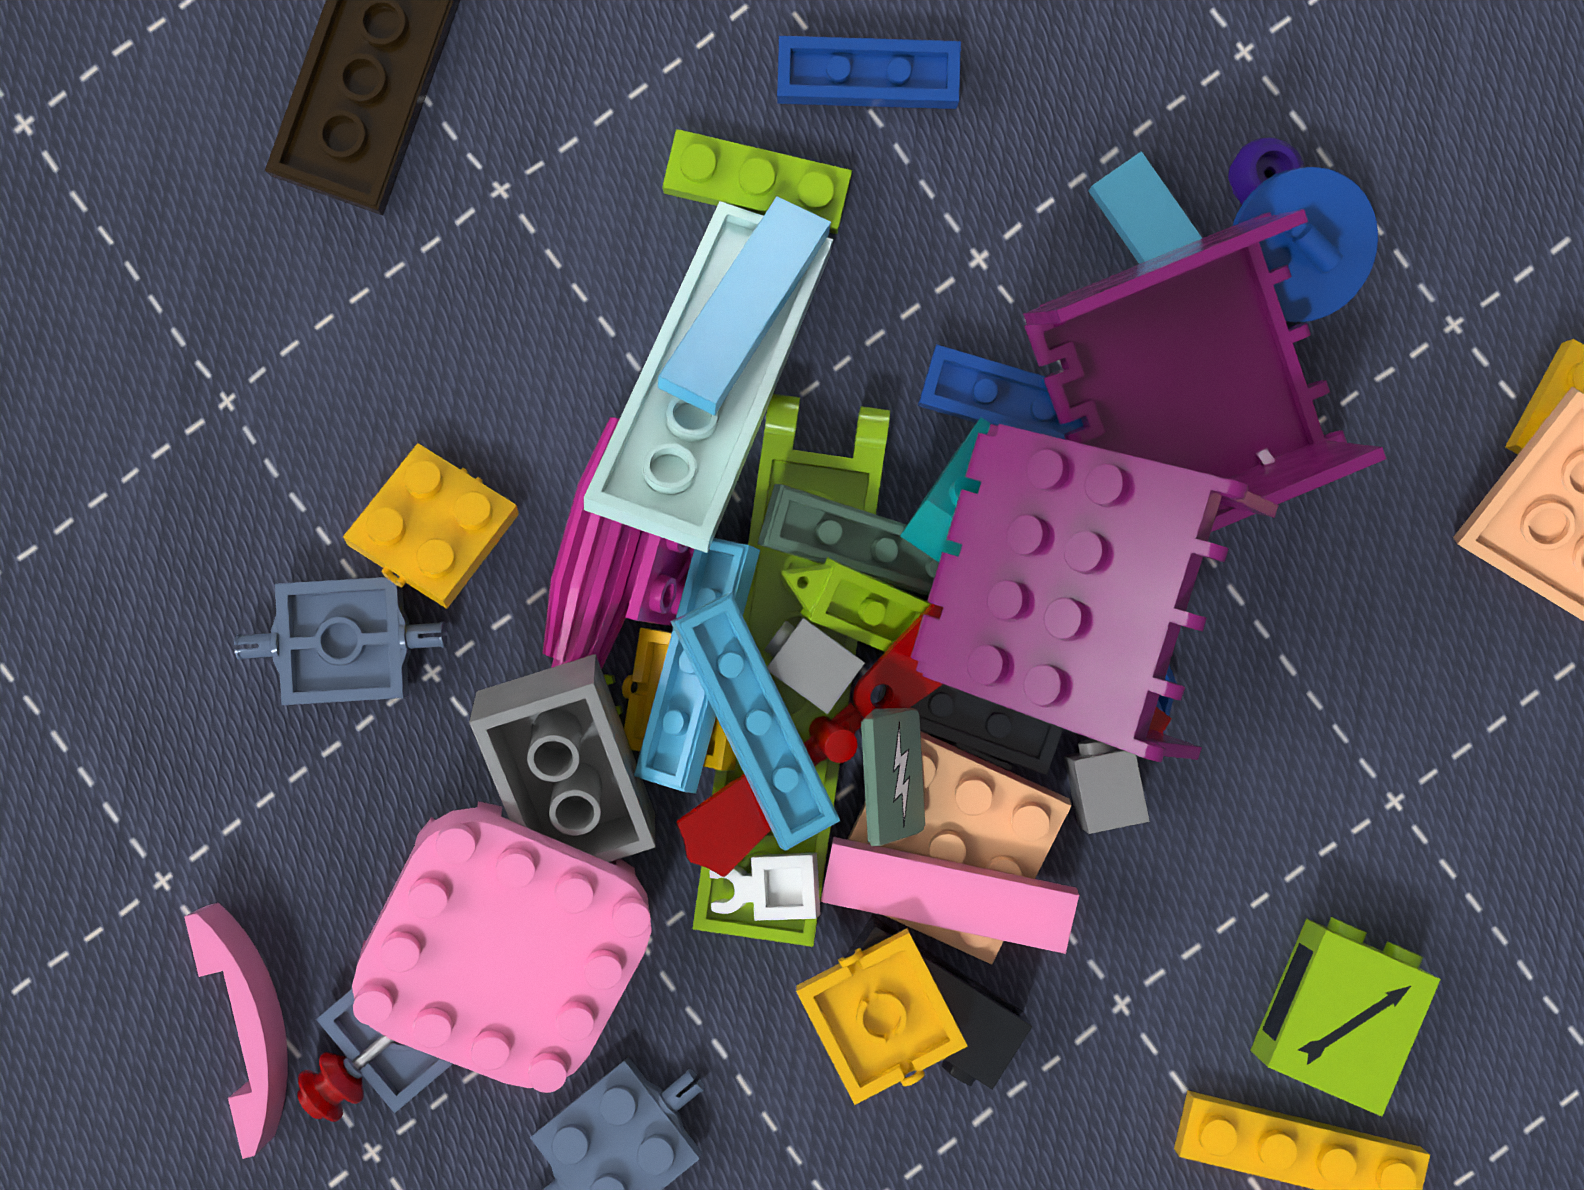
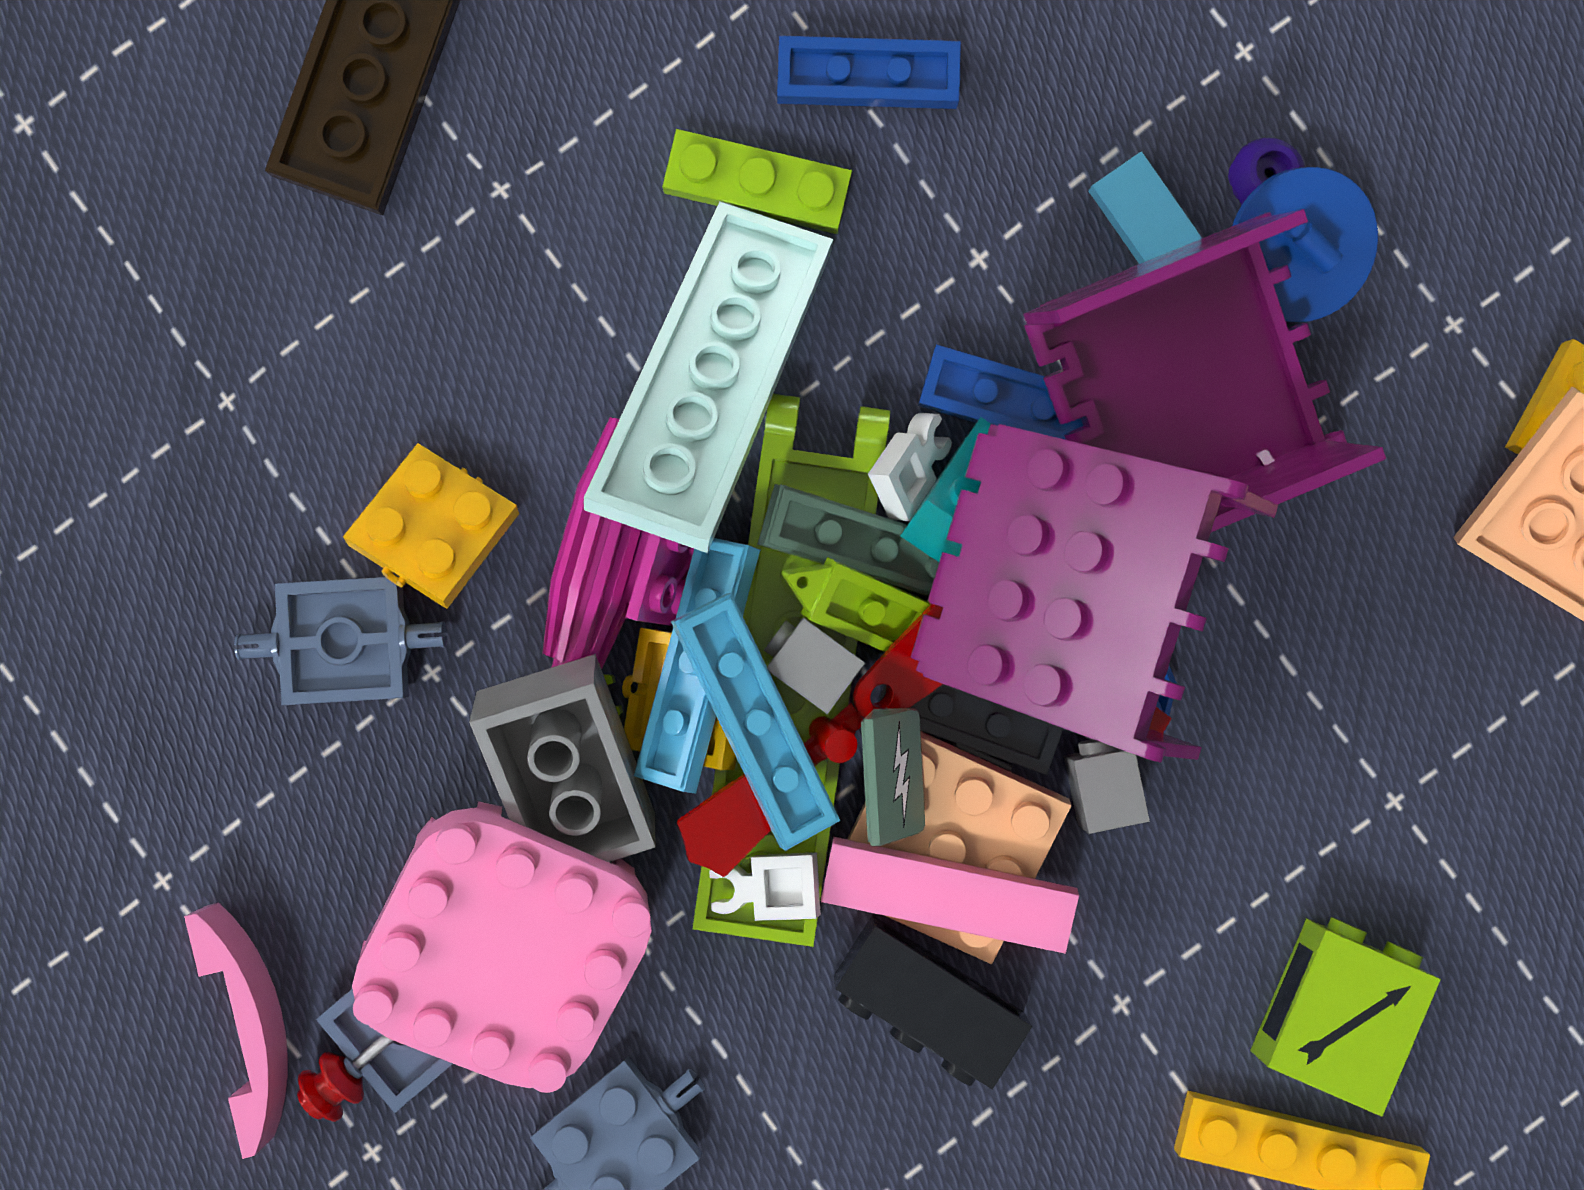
medium azure tile [658,196,831,416] -> none
yellow plate [796,928,968,1105] -> none
none -> white plate [868,413,952,521]

